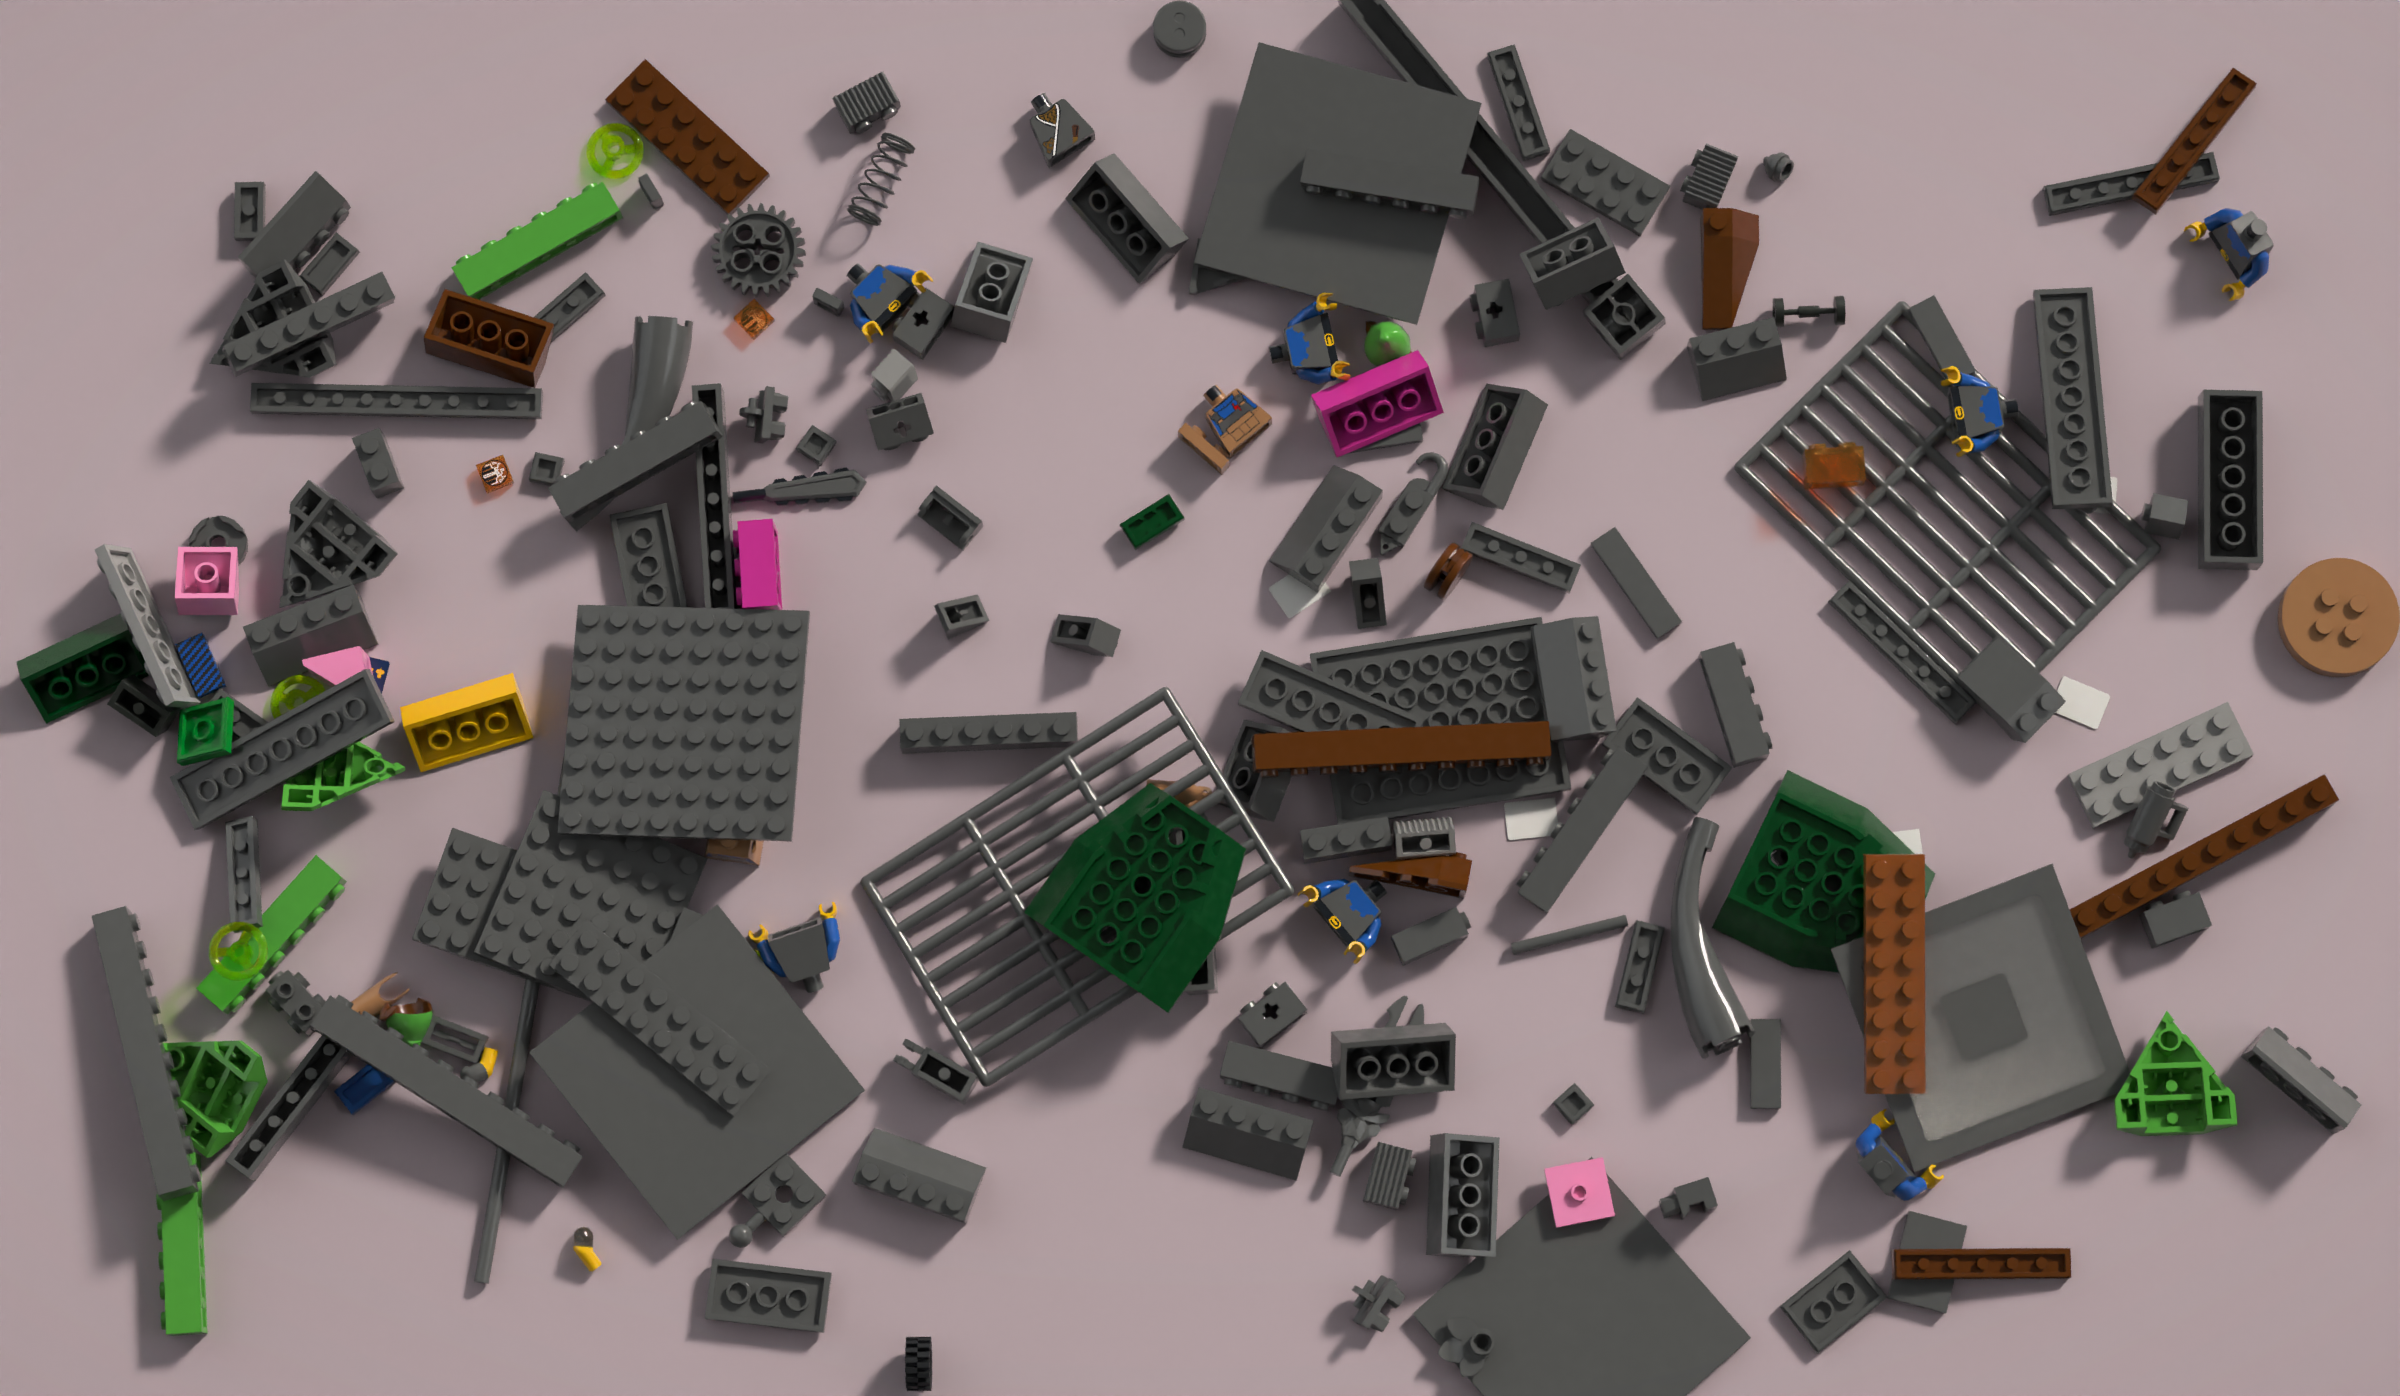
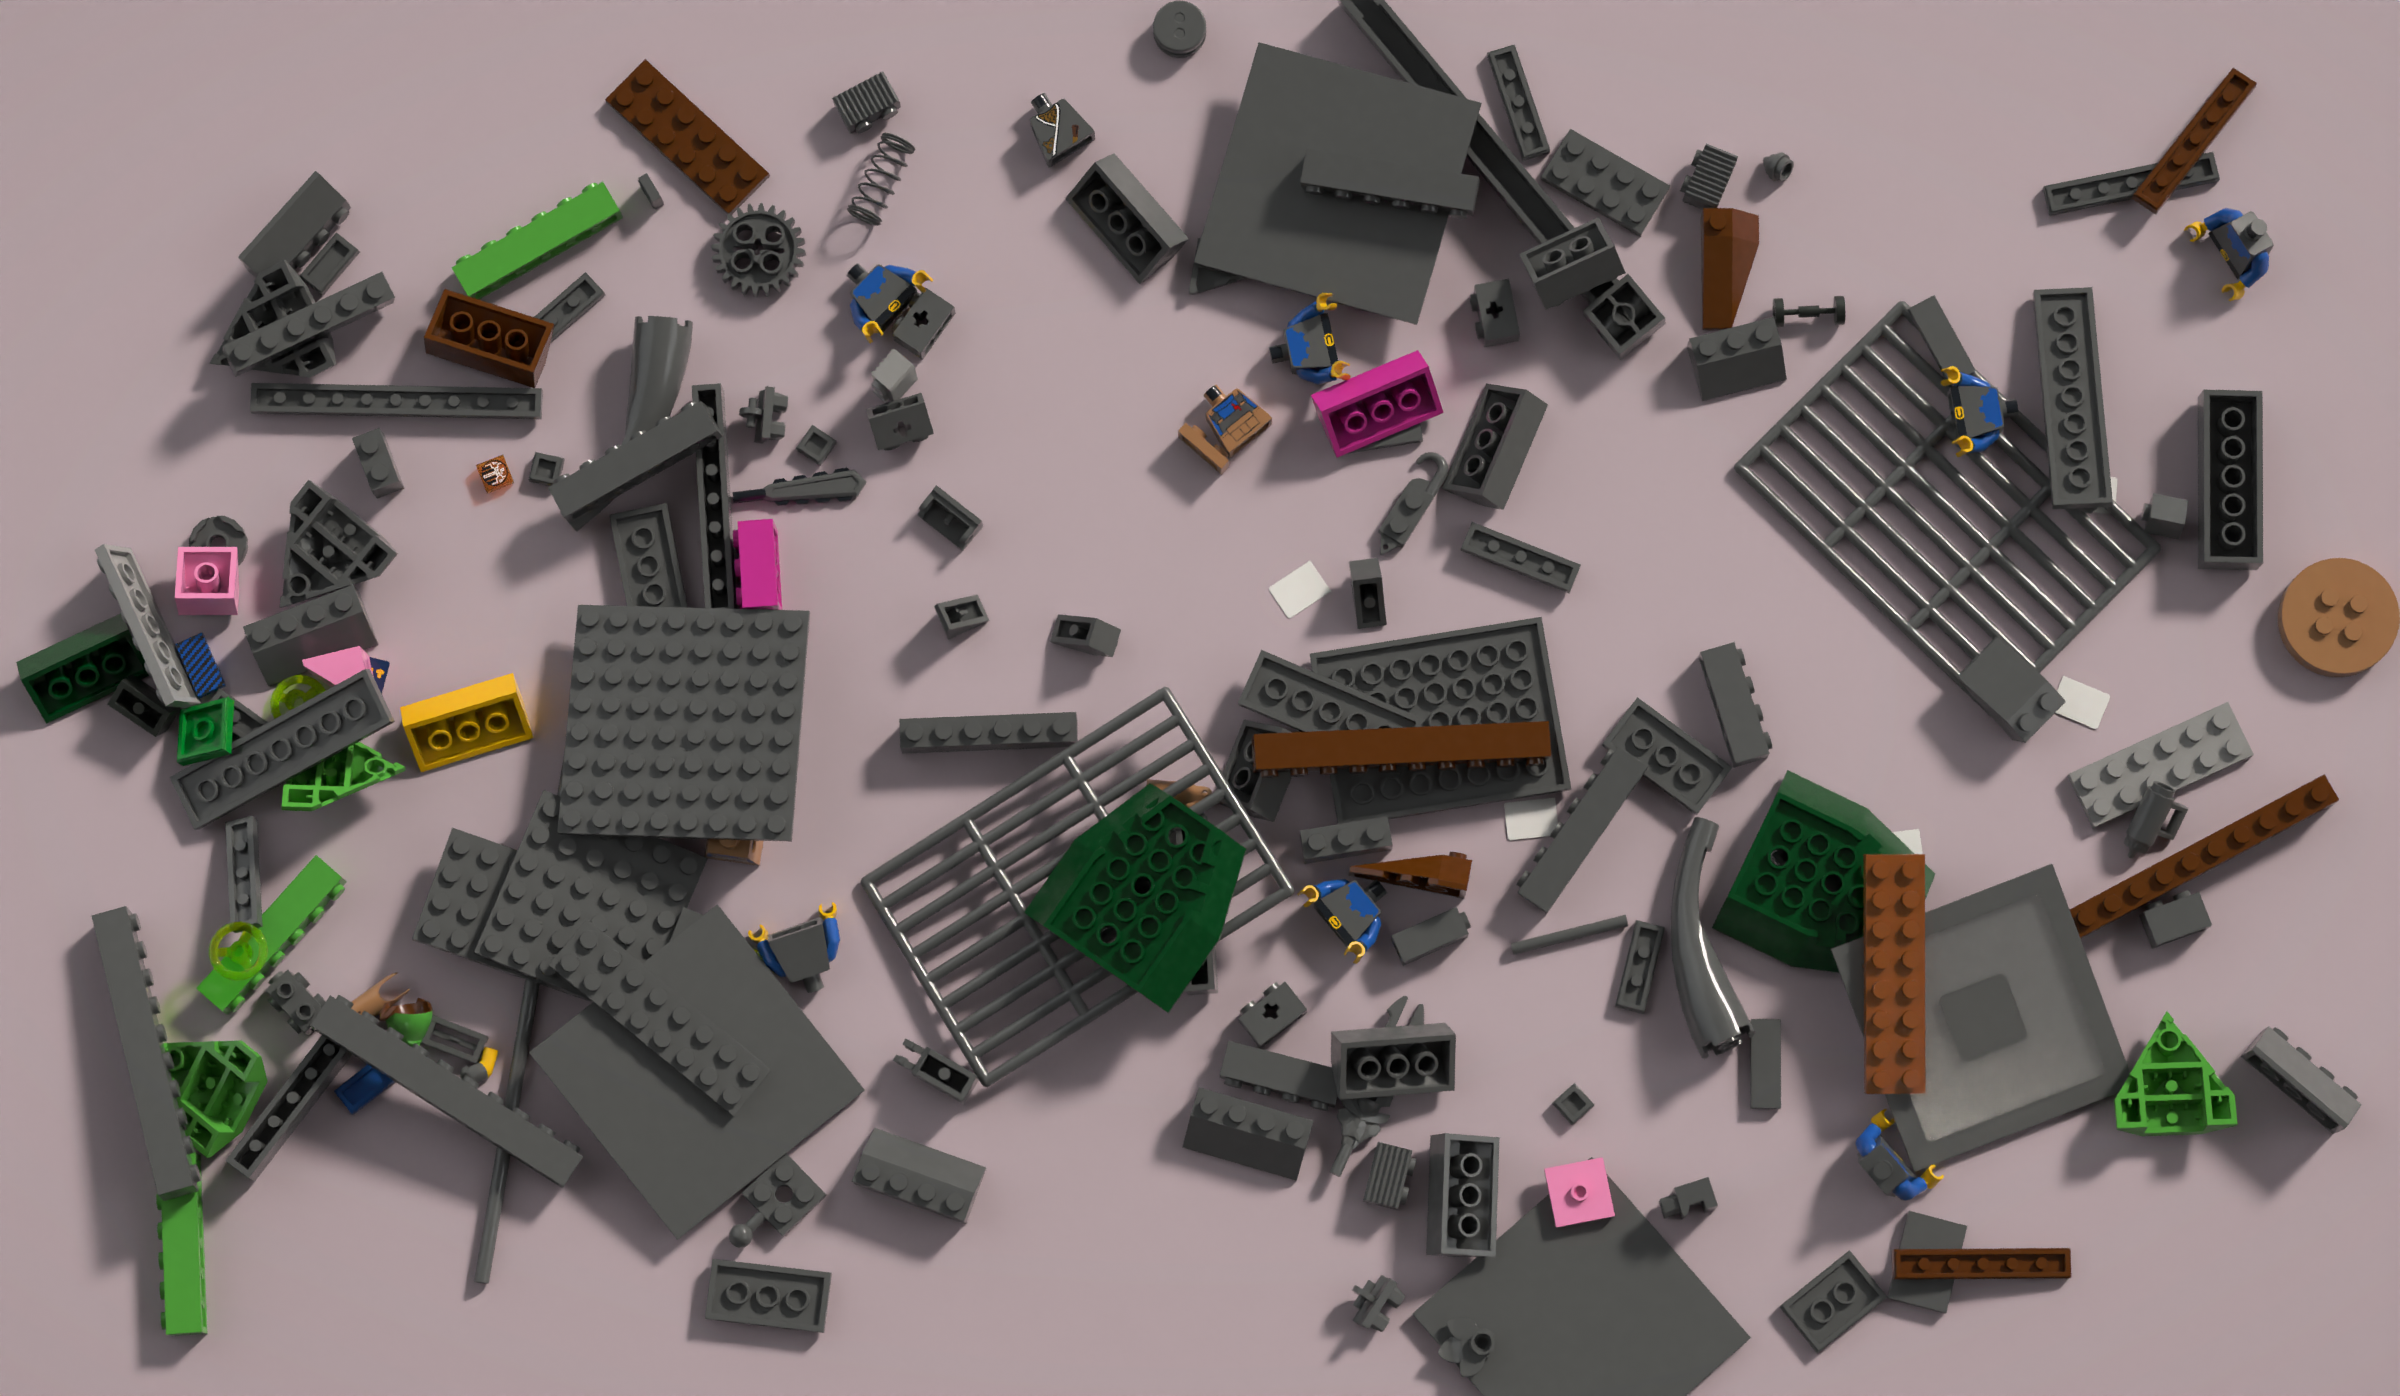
dark grey plate [234,182,266,241] -> none
arm [573,1227,601,1272] -> none
clear neon green piece [586,123,644,179] -> none
clear orange tile [733,299,775,340] -> none
dark grey tile [812,288,845,316] -> none
black tyre [905,1336,932,1391] -> none
dark grey slope [950,242,1033,343] -> none
dark green plate [1120,494,1185,551] -> none
dark grey slope [1269,465,1383,593] -> none
bright green hat [1364,321,1412,367] -> none
light grey brick [1393,816,1456,859] -> none
reddish brown head [1424,543,1473,600] -> none
dark grey slope [1530,616,1617,742] -> none
dark grey tile [1590,527,1682,640] -> none
clear orange brick [1802,442,1866,489] -> none
dark grey tile [1828,580,1977,724] -> none

